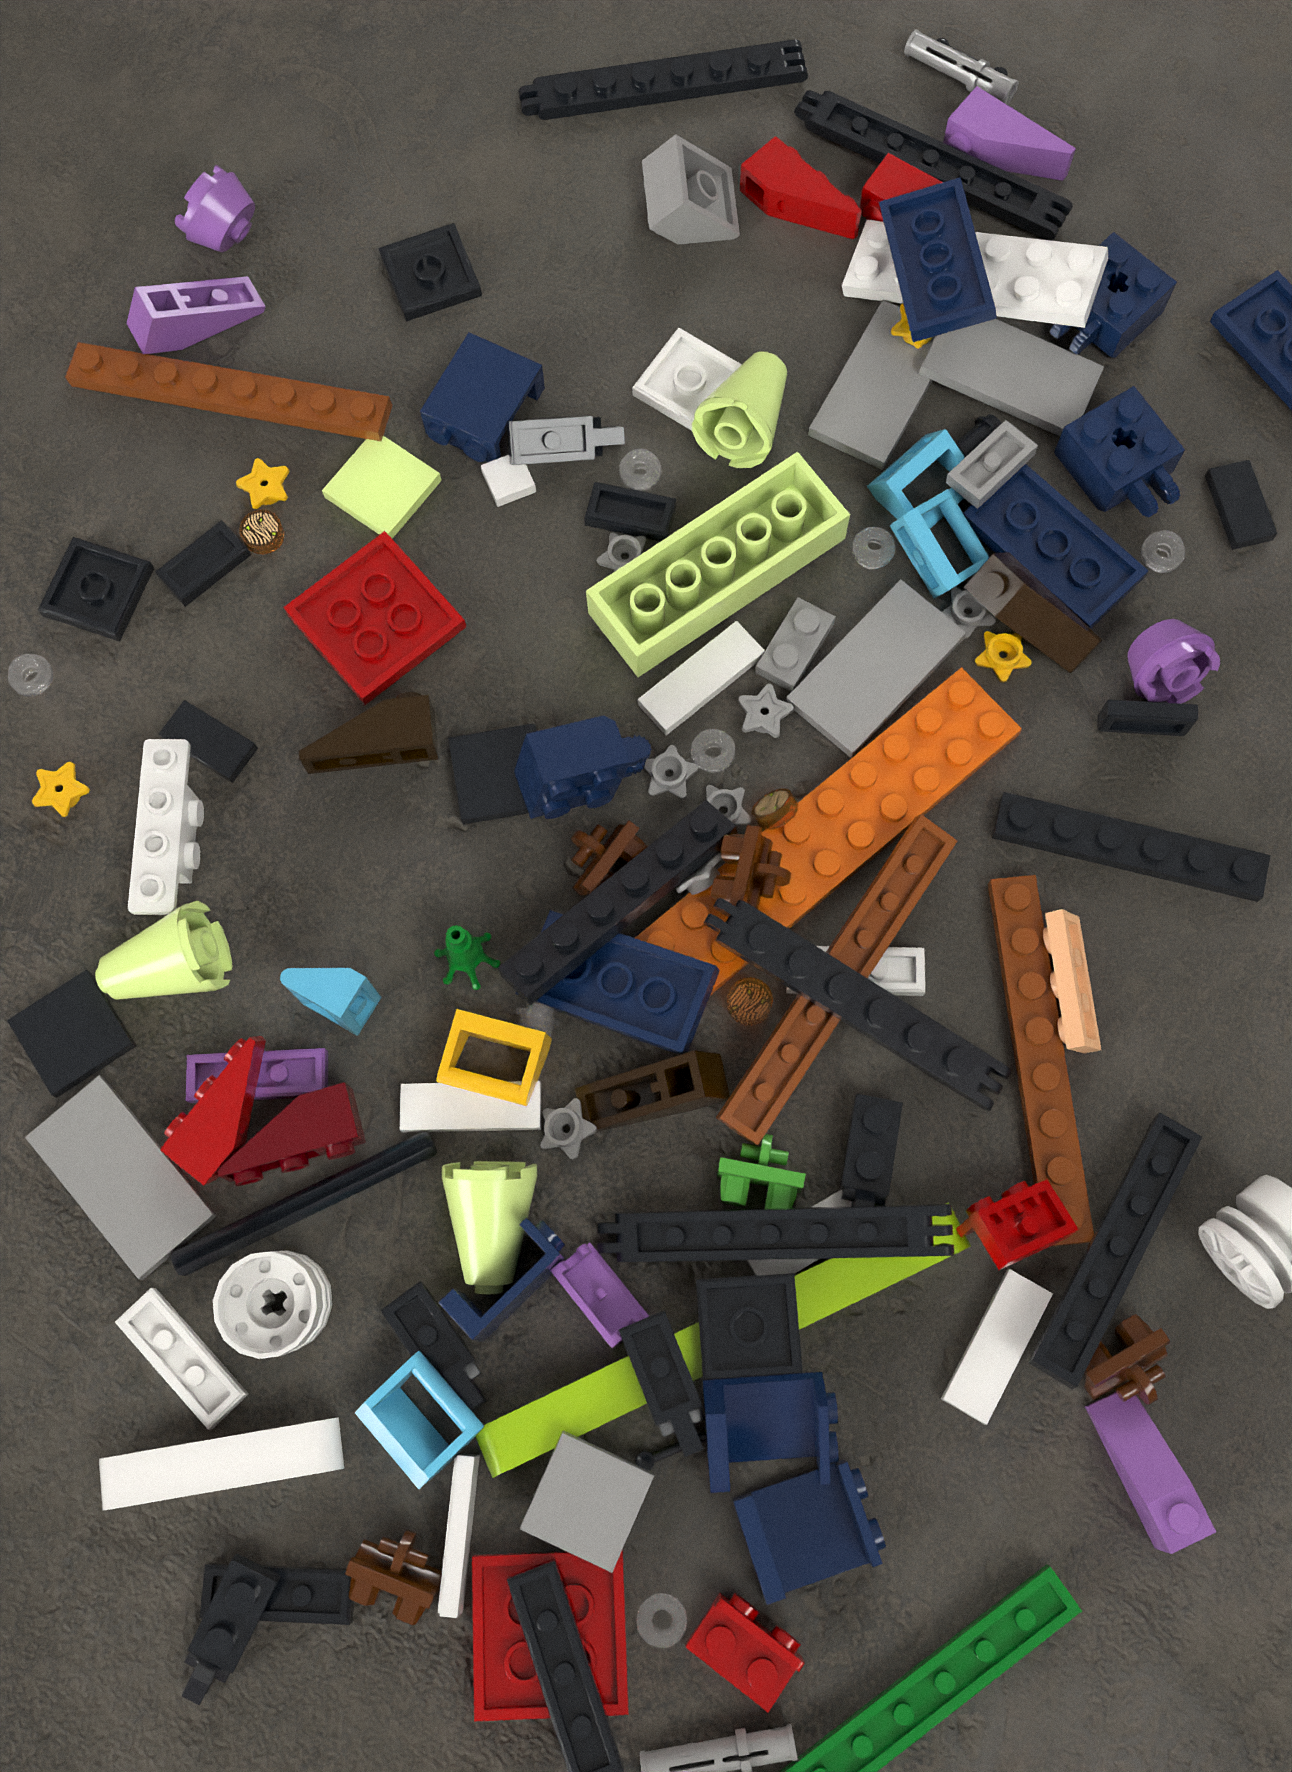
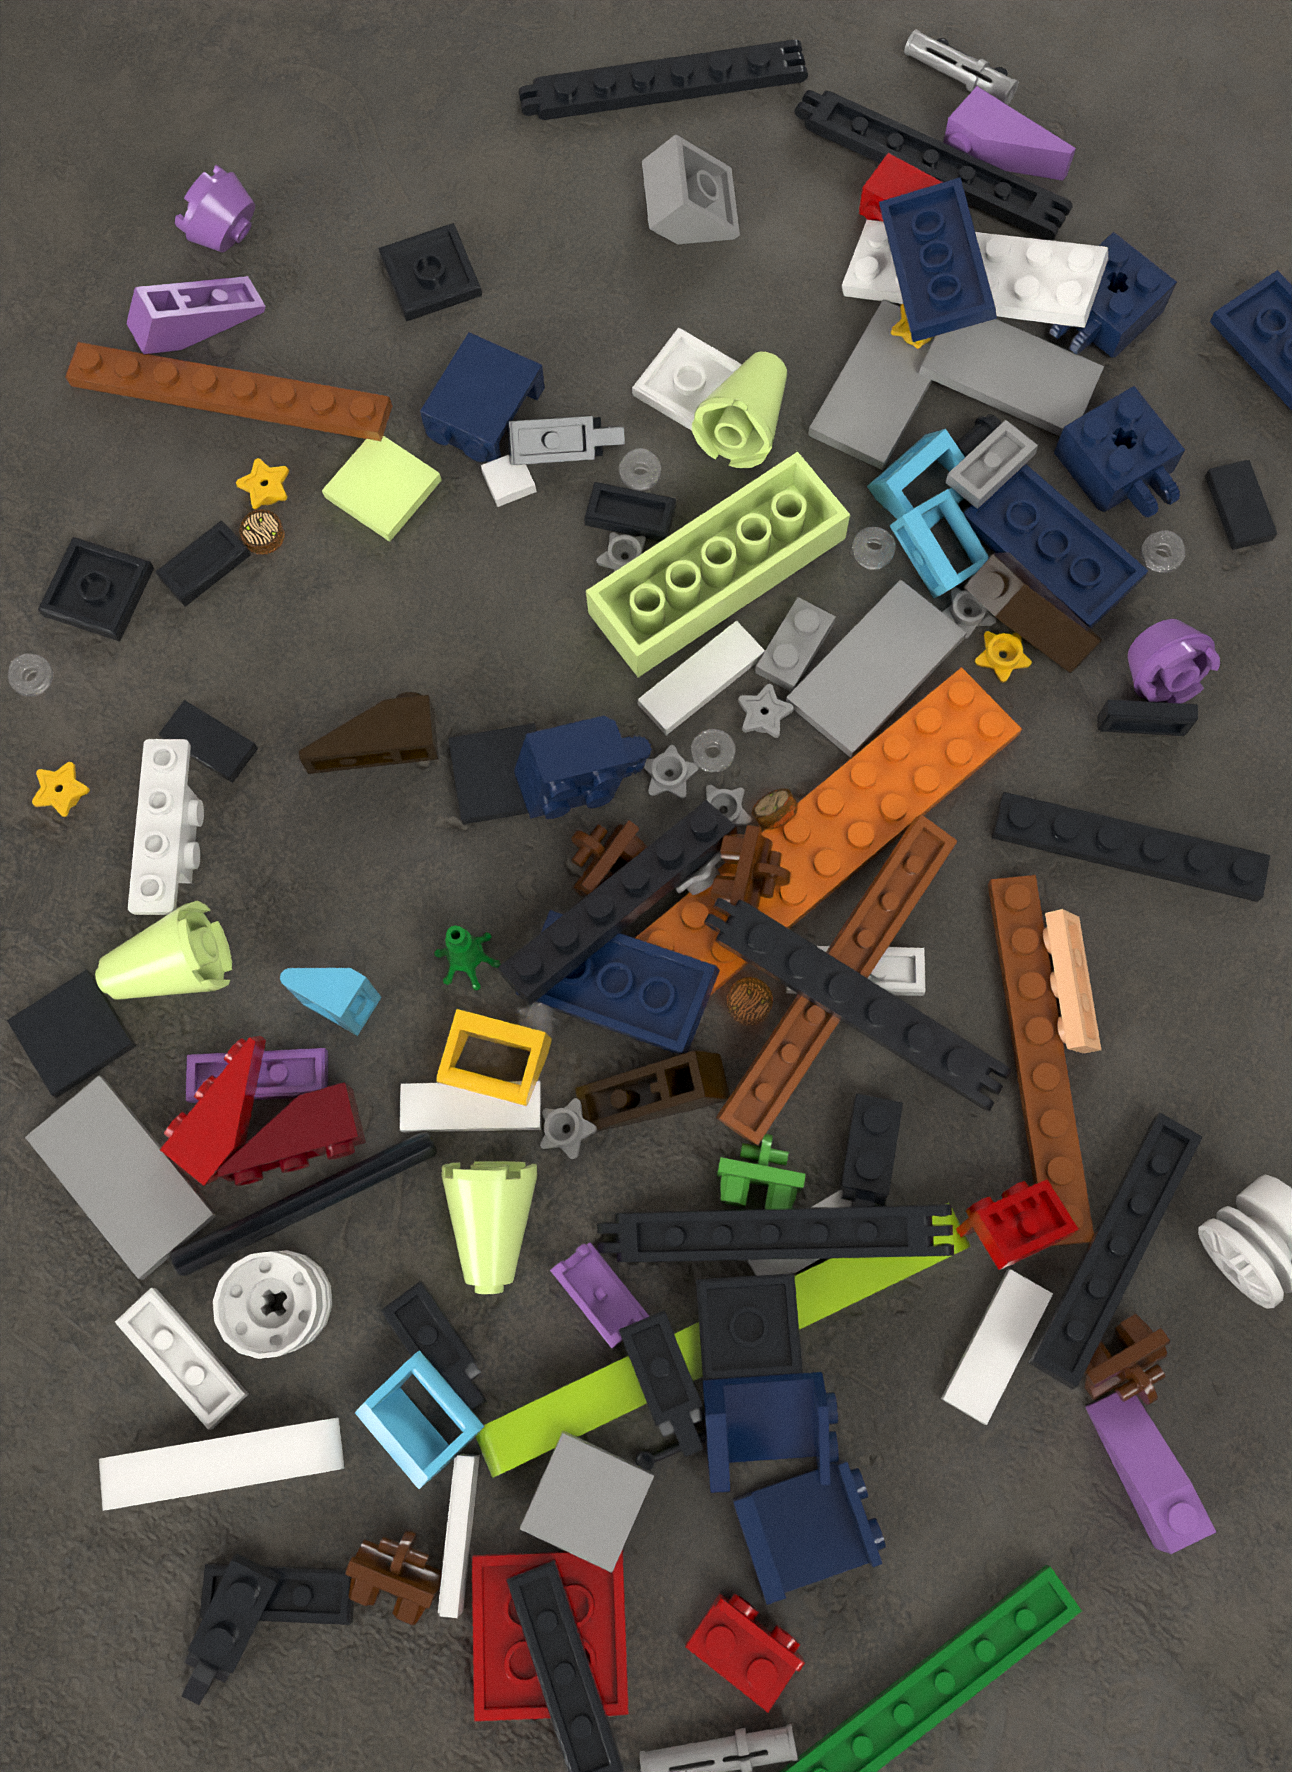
red plate [283,531,467,705] -> none
dark blue panel [439,1218,566,1342] -> none
clear plate [637,1593,687,1648] -> none
red slope [740,136,862,240] -> none

